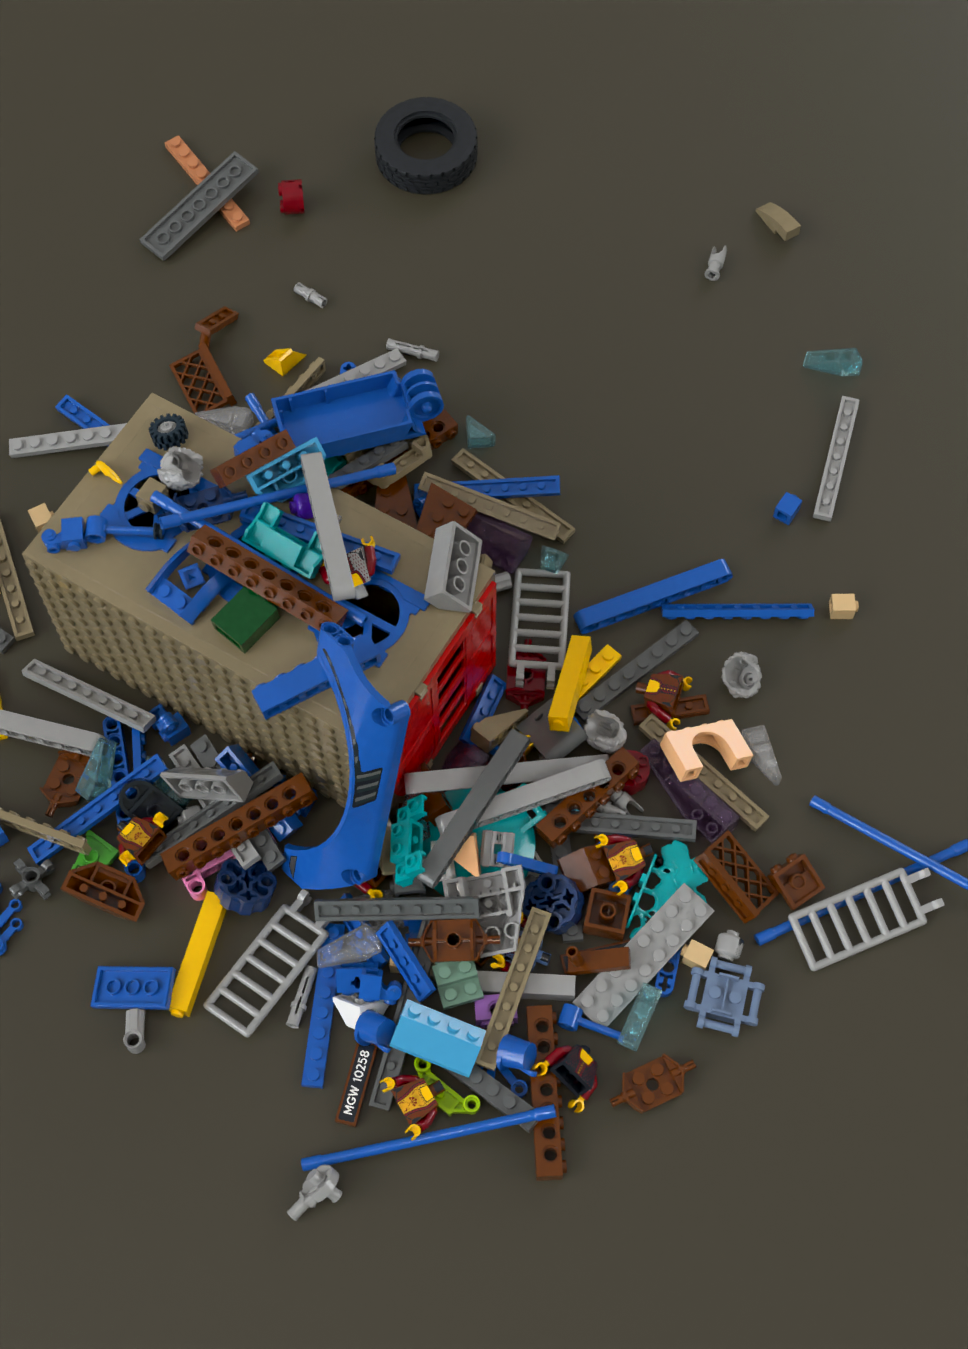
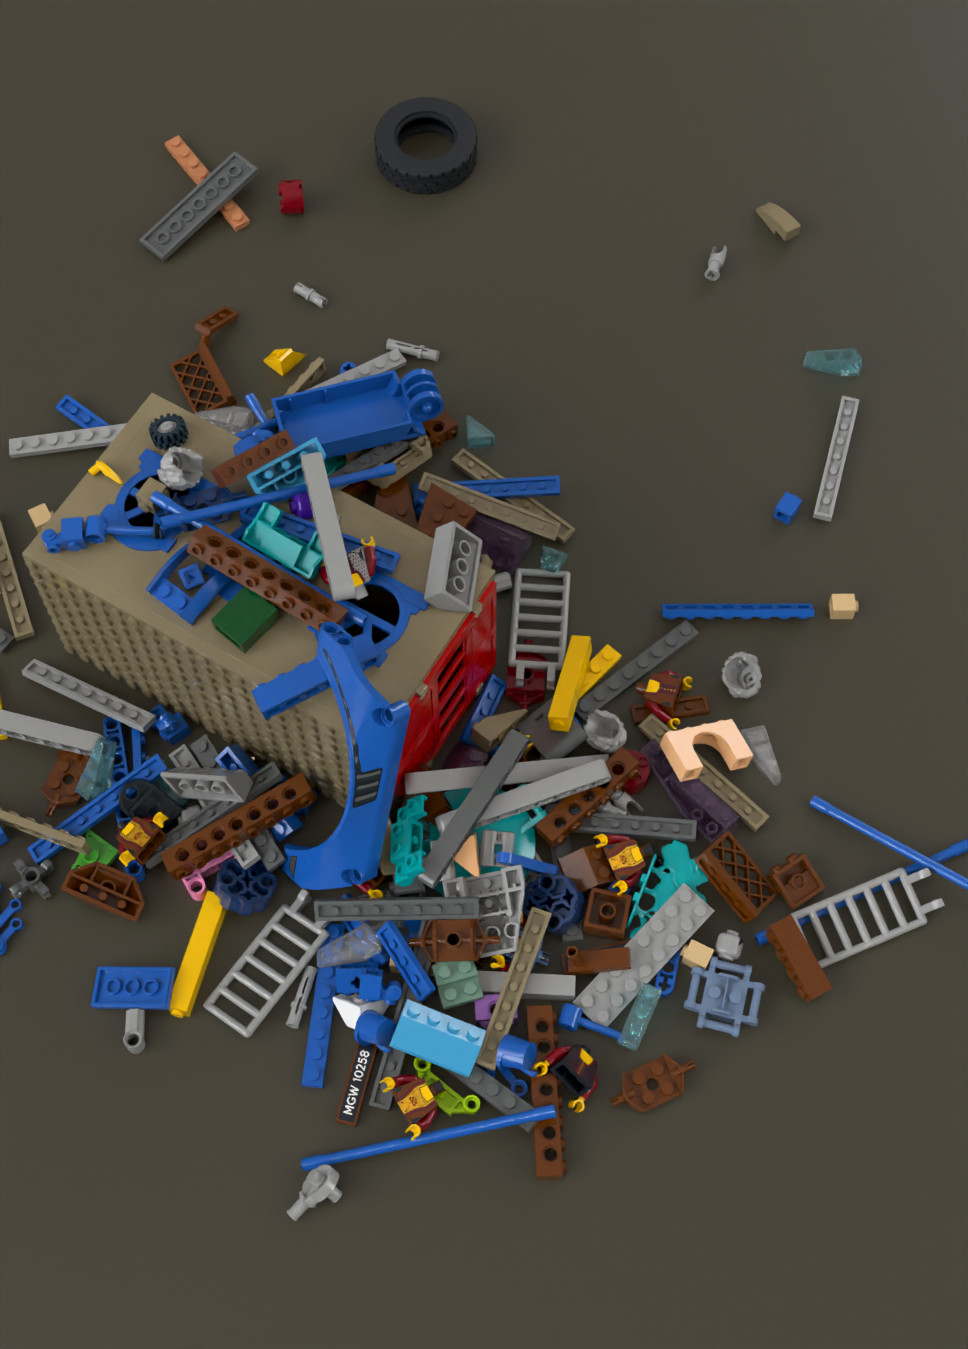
blue beam [573,559,733,634] -> none
none -> reddish brown brick [765,914,833,1002]

